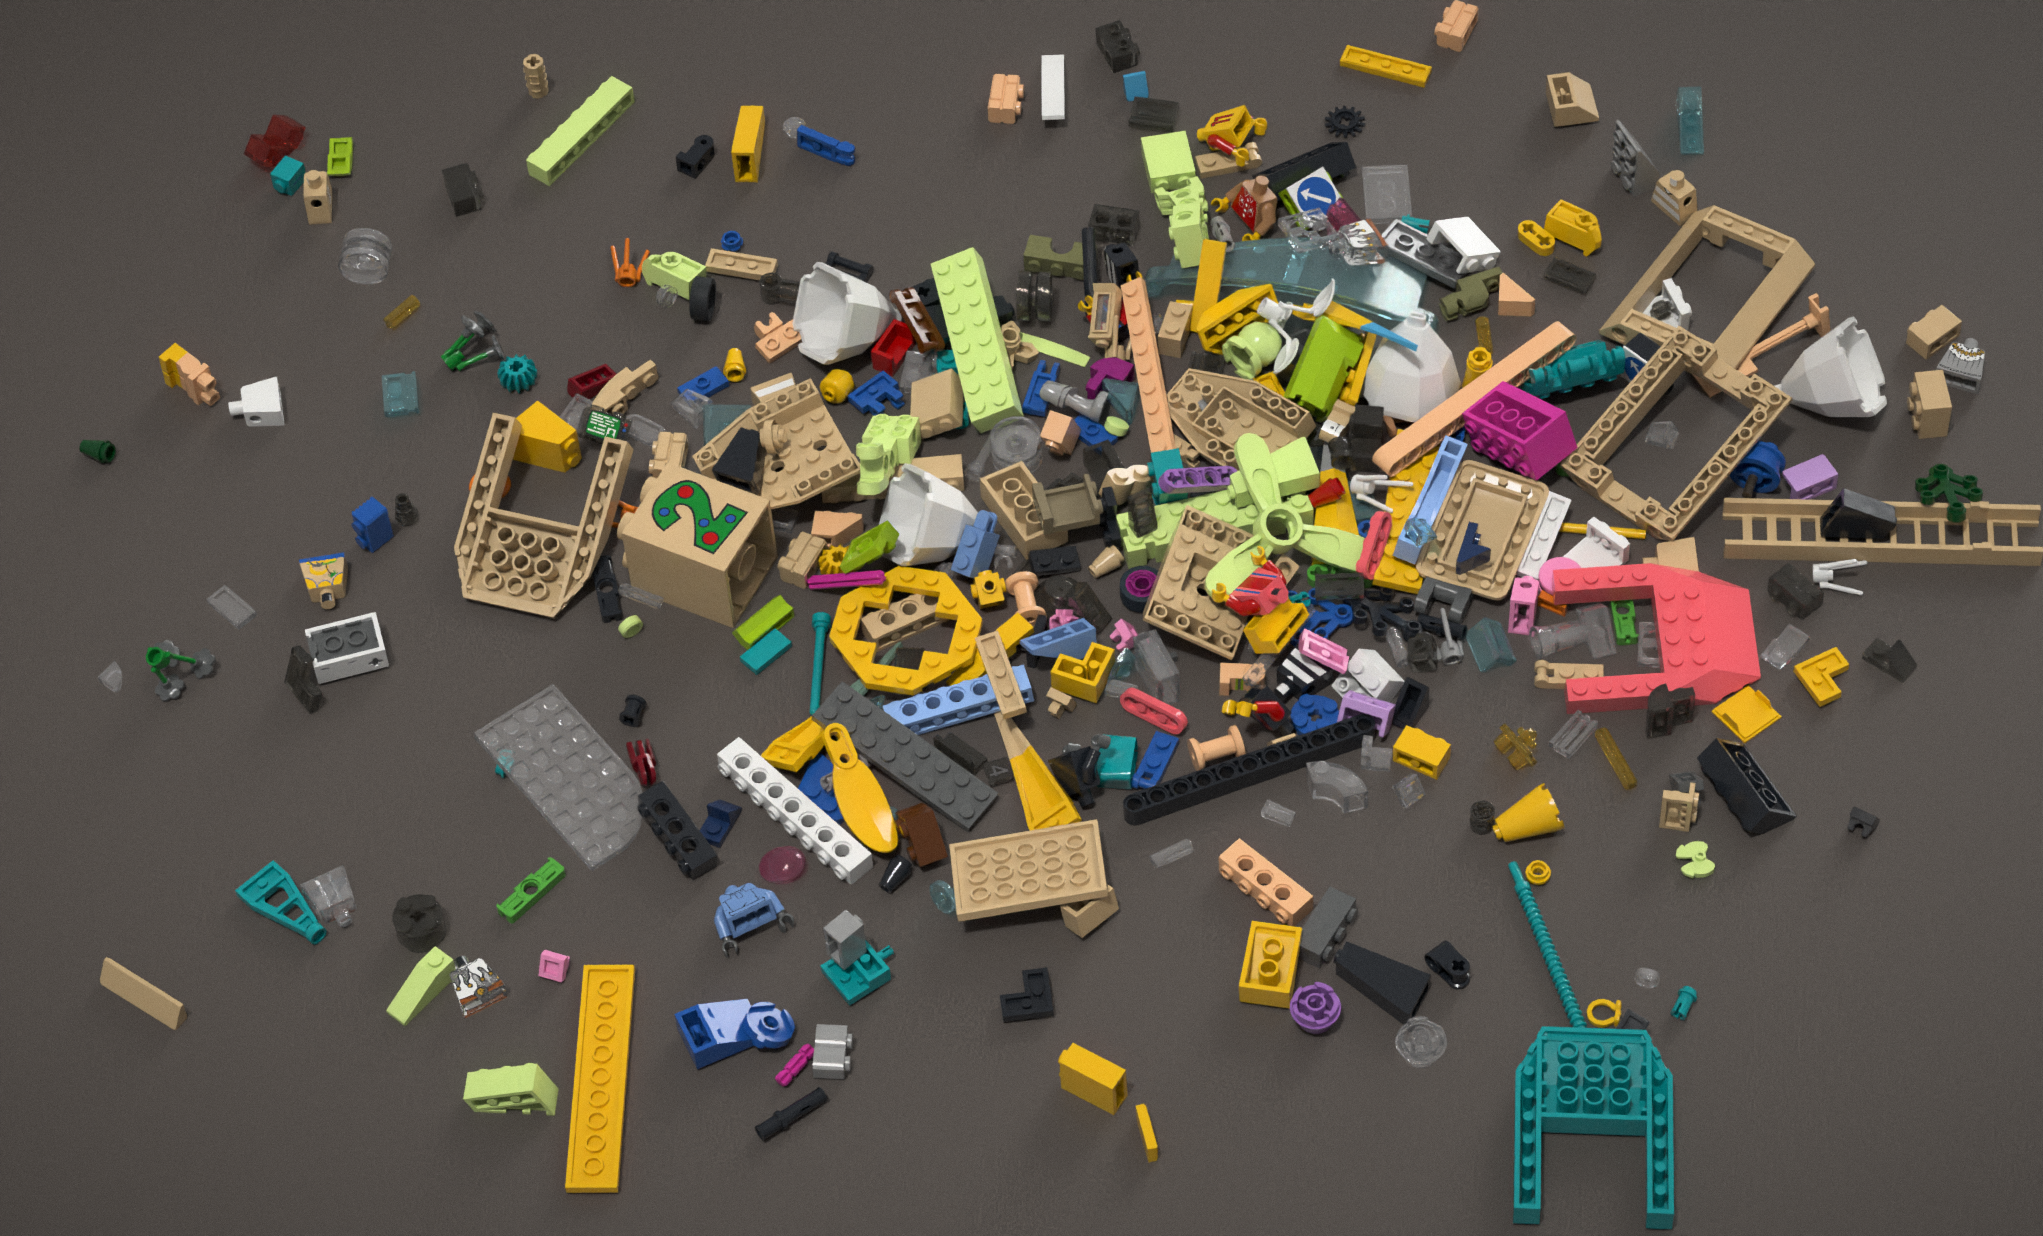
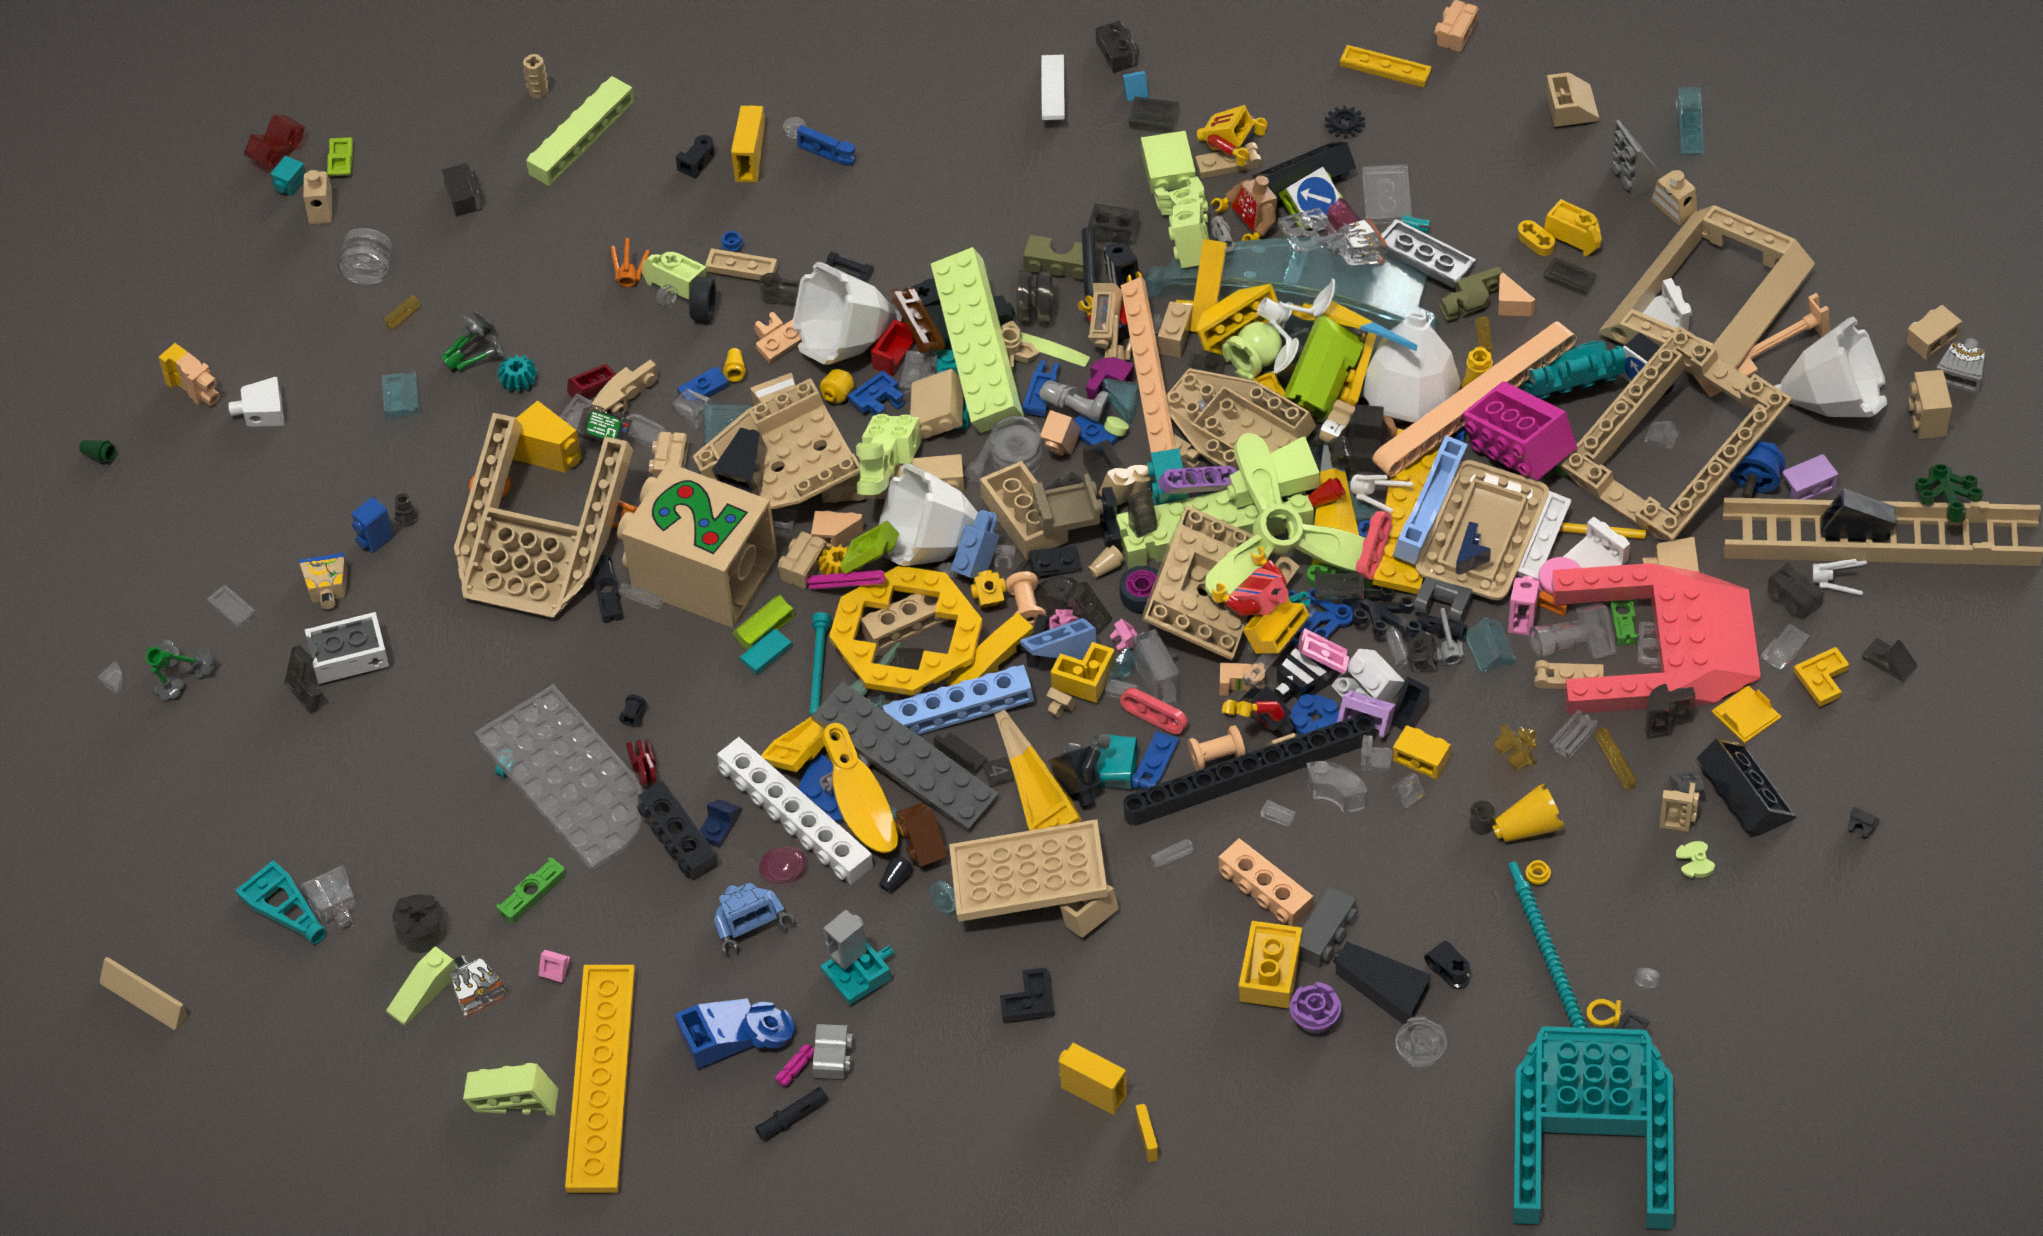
yellowish green tile [618,615,643,638] -> none
tan plate [760,419,787,455] -> none
tan plate [975,630,1027,720] -> none
light nougat brick [988,74,1024,124] -> none
clear light blue slope [1404,518,1437,547] -> none
white panel [1426,217,1501,274] -> none
clear smoke plate [1649,300,1673,320] -> none
teal pin [1670,986,1697,1020] -> none

